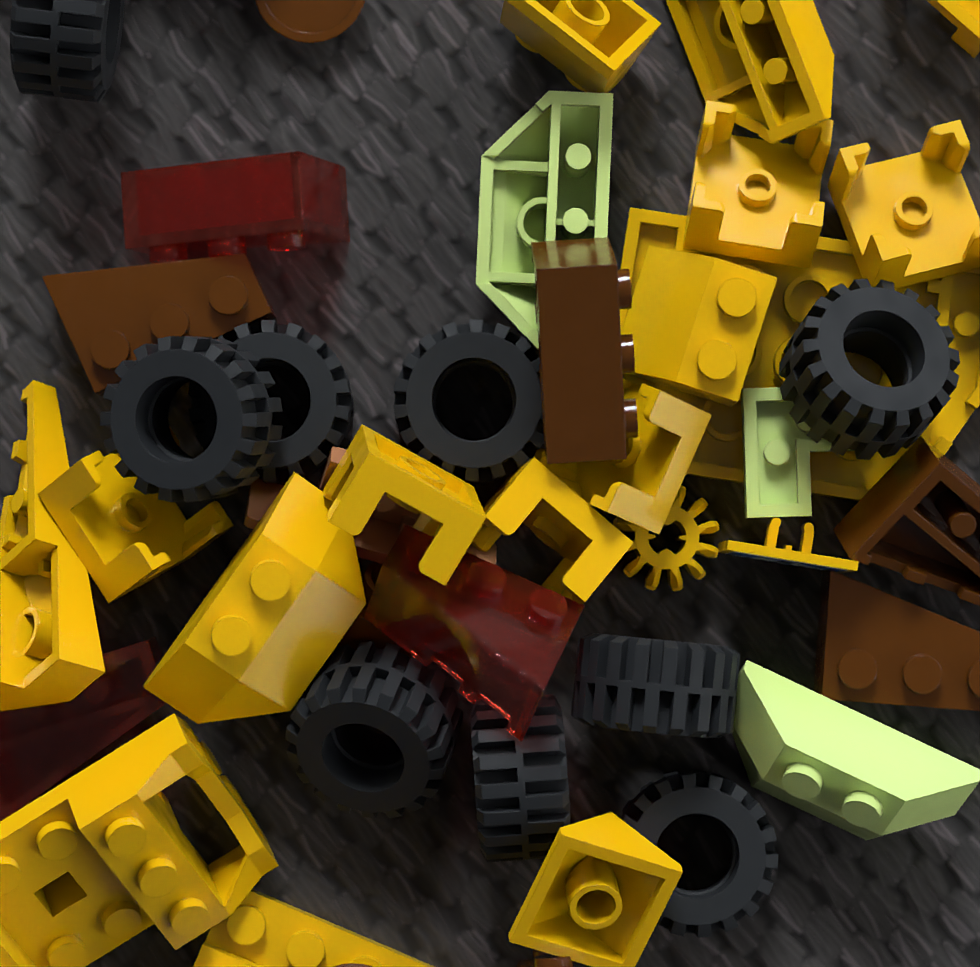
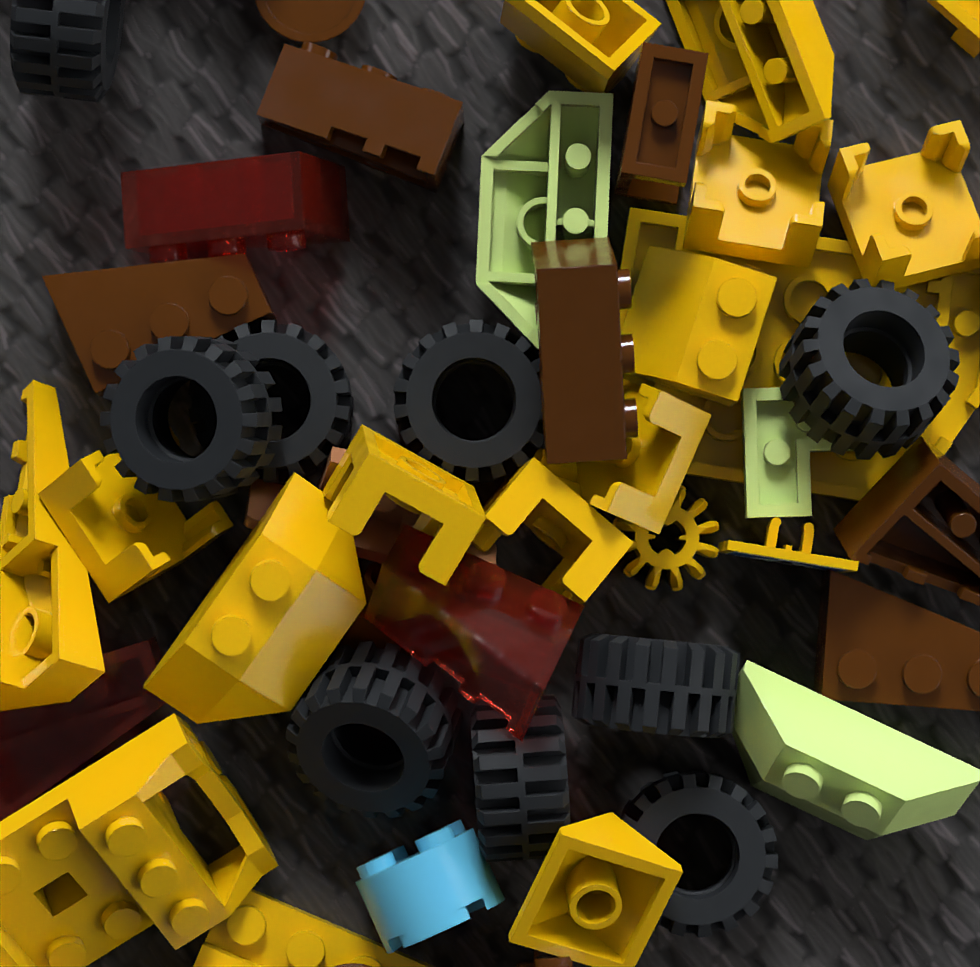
none -> reddish brown wedge [256,41,464,193]
none -> medium azure brick [355,819,505,954]
none -> reddish brown panel [614,42,709,205]

